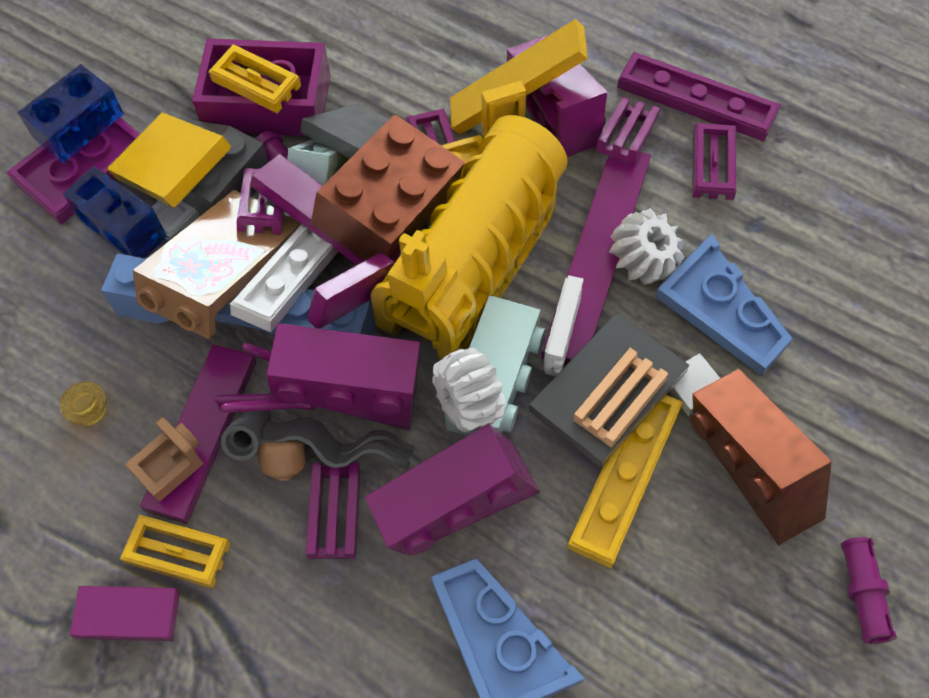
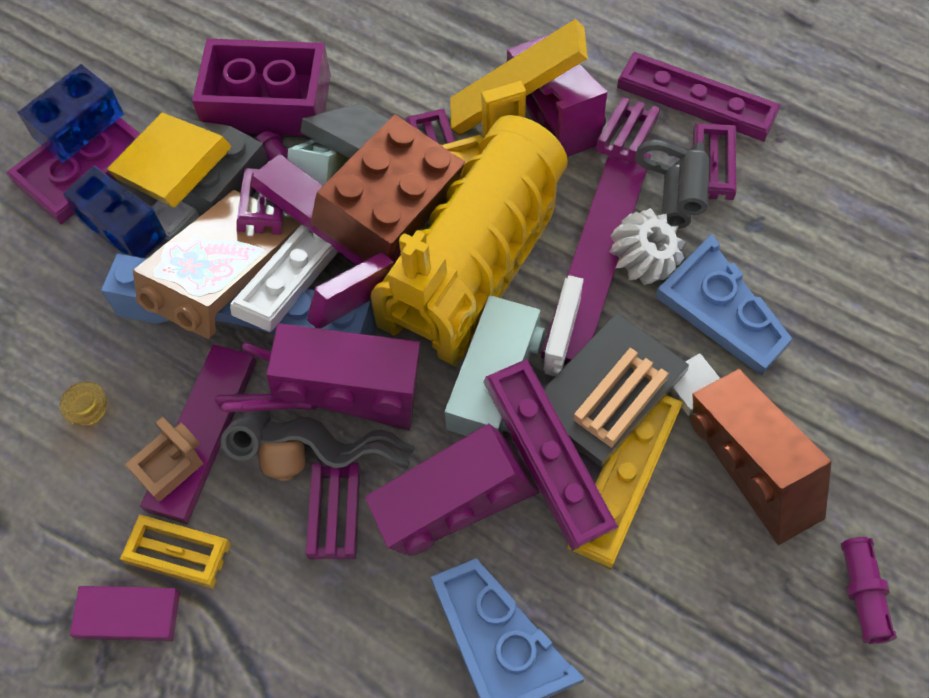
yellow tile [209,44,301,114] -> none
white gear [432,347,506,433] -> none
none -> magenta tile [483,359,618,551]
none -> dark grey piece [635,140,710,229]

